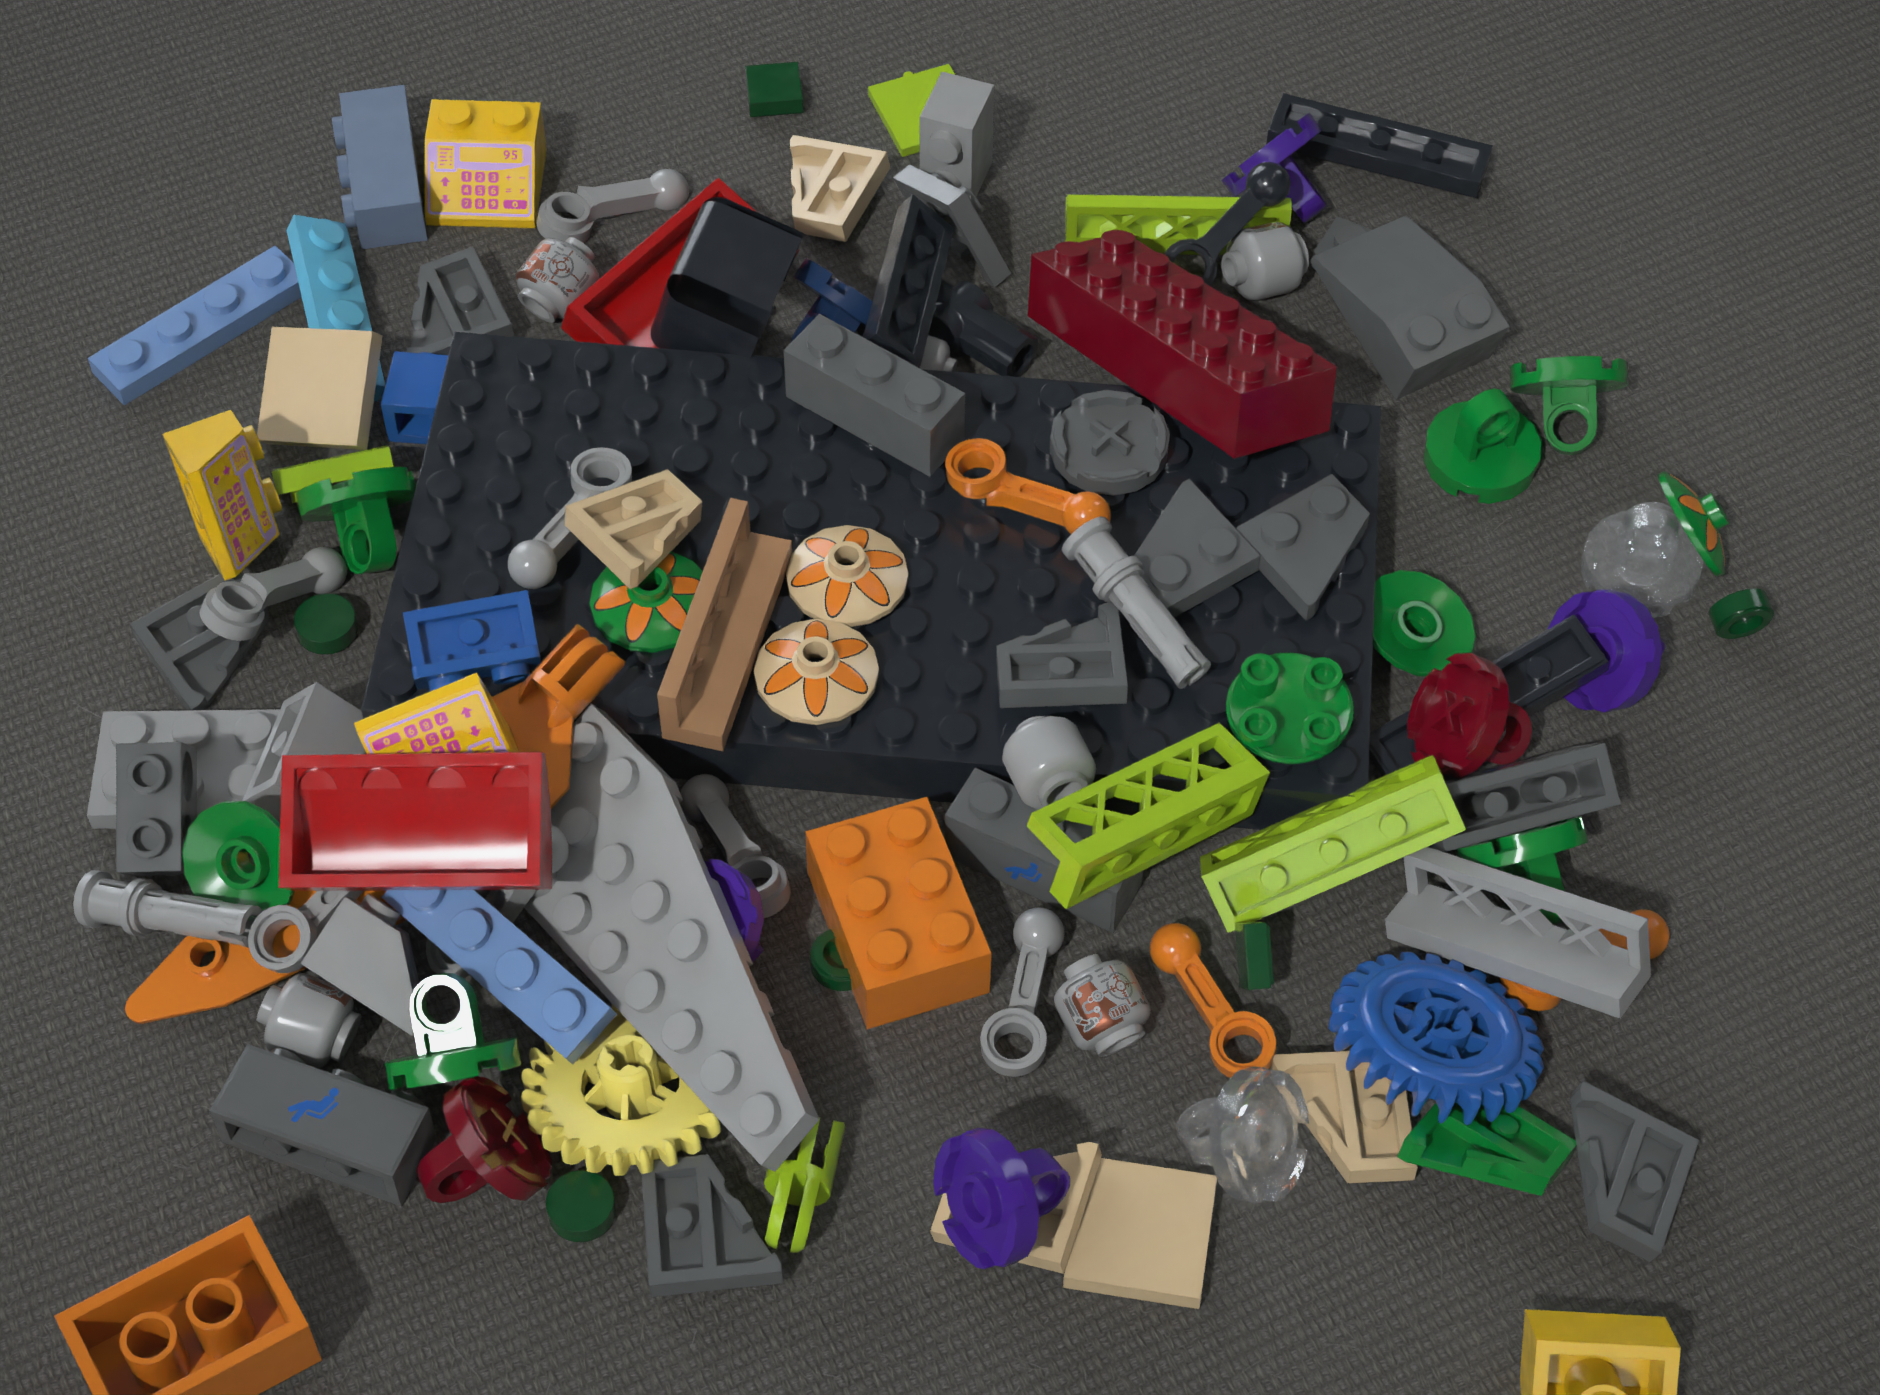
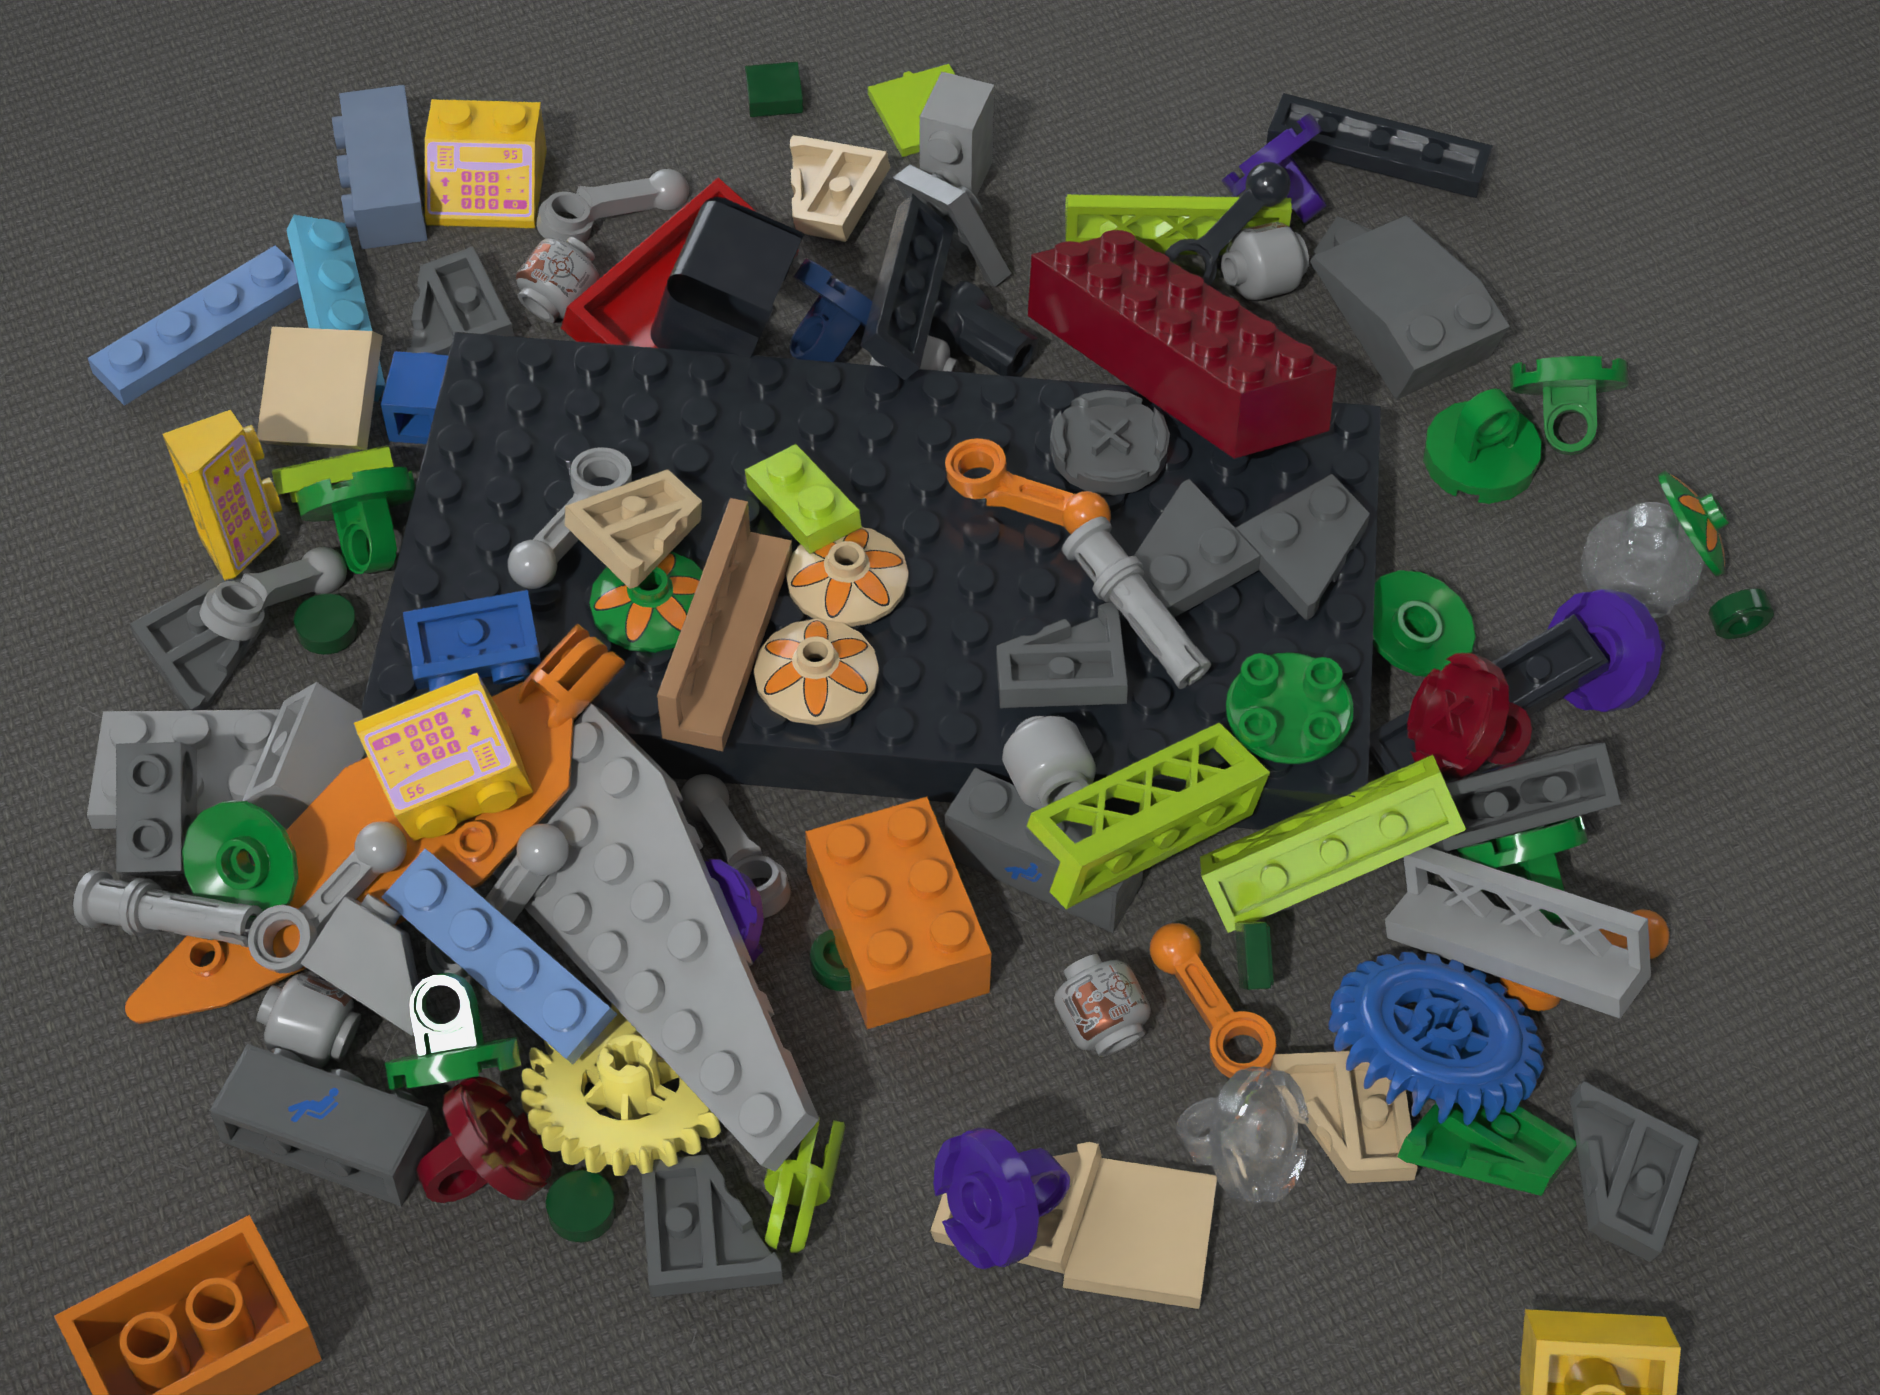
red slope [279,752,552,891] -> none
dark grey brick [784,314,965,477] -> none
light grey piece [980,907,1065,1077] -> none
none -> lime plate [745,444,862,554]

